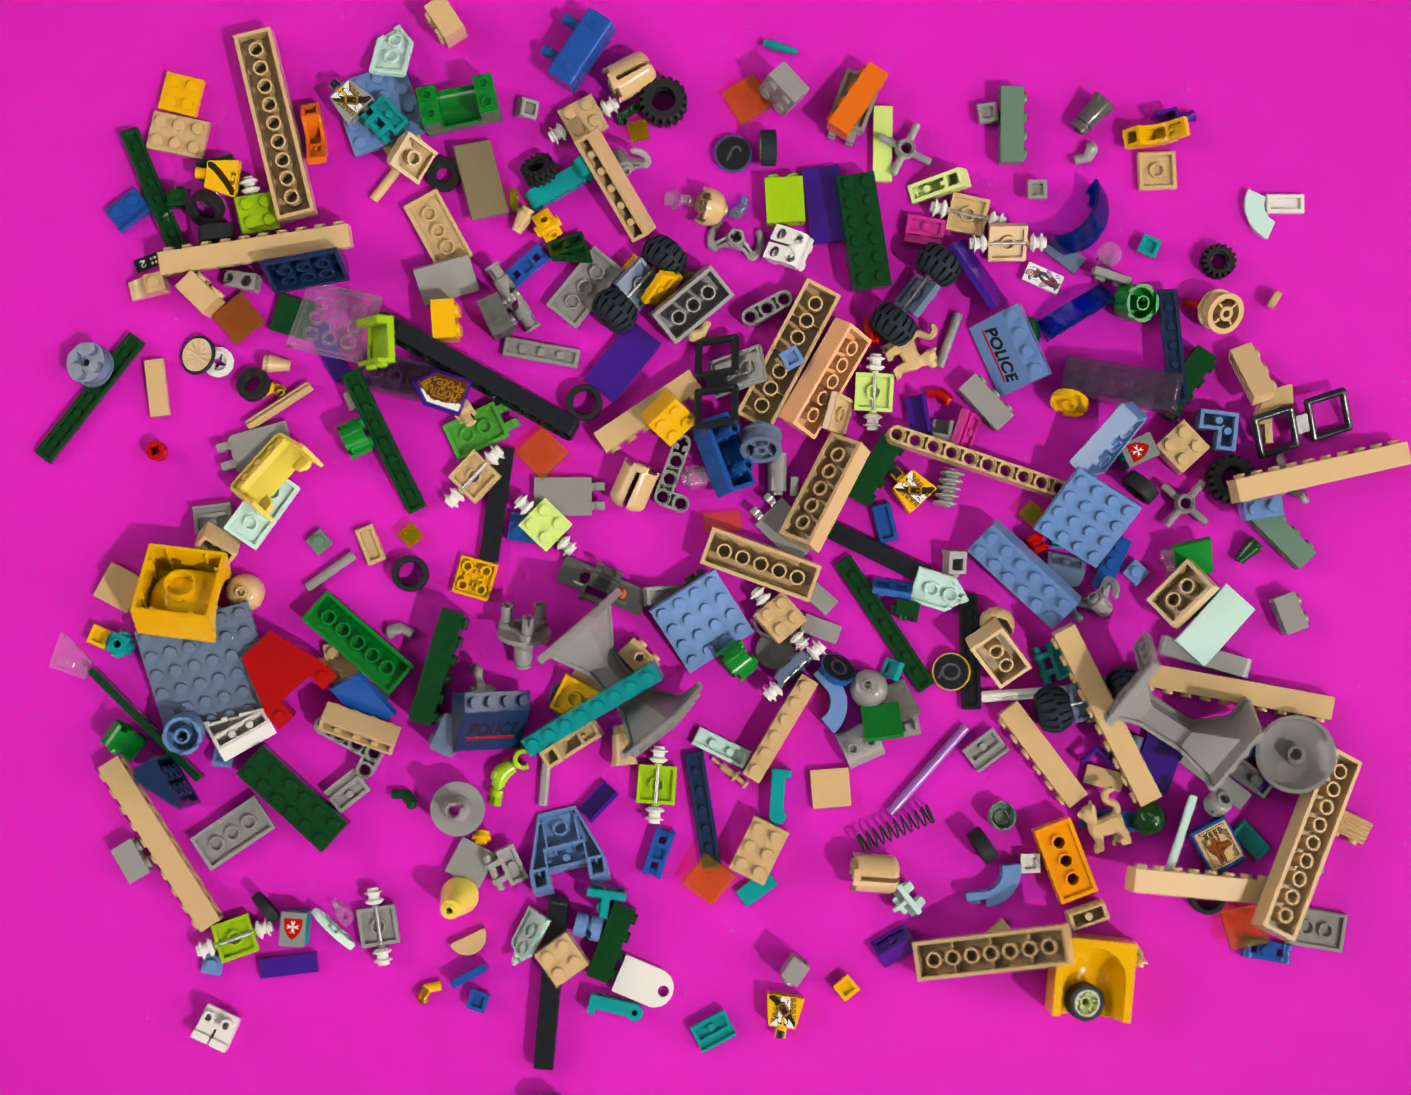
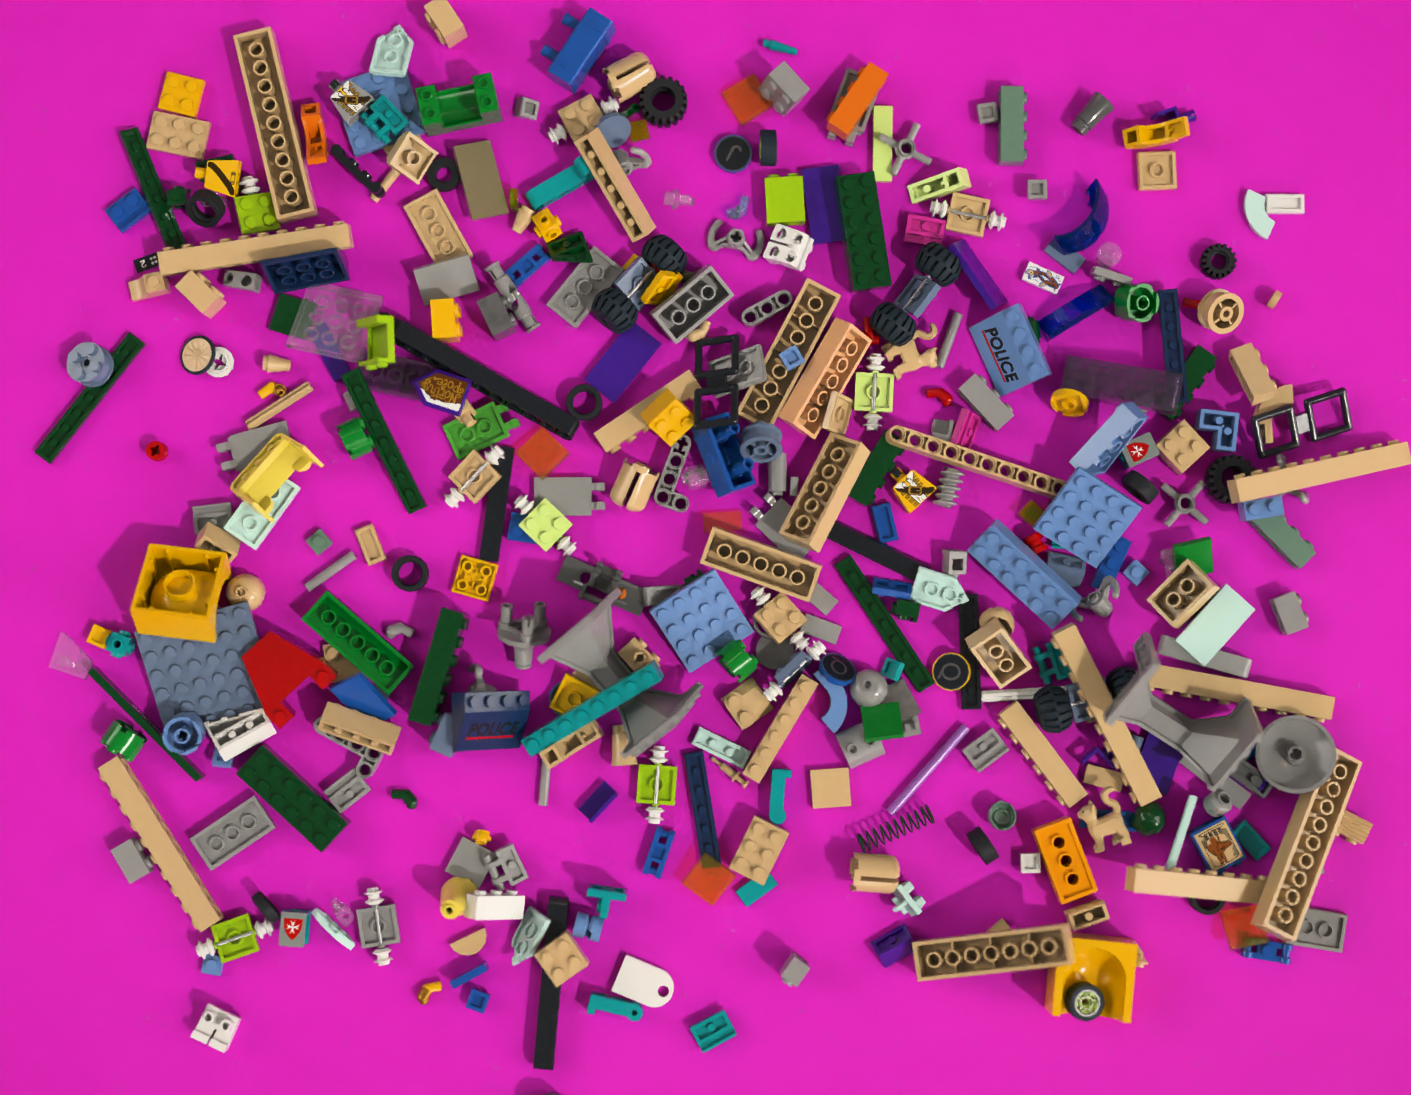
tan tile [93,562,140,613] -> none
dark blue slope [132,754,201,810] -> none
tan tile [144,358,171,418] -> none
black tyre [197,222,236,245] -> none
dark orange tile [212,292,266,346] -> none
black tyre [236,368,271,402] -> none
dark purple tile [258,951,319,979] -> none
plate [397,522,425,549] -> none
light grey piece [430,781,485,836] -> none
lime piece [489,747,529,807] -> none
light grey tile [502,336,581,369] -> none
black tyre [520,152,558,188] -> none
medium blue wedge [529,806,612,898] -> none
dark green brick [586,900,638,984] -> none
tan cylinder [694,187,728,226] -> none
torso [767,991,804,1039] -> none
yellow plate [833,974,860,1002] -> none
dark purple panel [904,393,932,434] -> none
medium blue arch [964,862,1022,907] -> none
tan plate [969,223,1047,262] -> none
light grey arm [1073,141,1098,165] -> none
teal plate [1136,233,1162,260] -> none
dark green cone [1234,536,1263,565] -> none
none -> black plate [331,144,386,198]
none -> white brick [464,890,525,920]
none -> sand blue tile [594,112,631,148]
none -> tan slope [721,677,774,730]

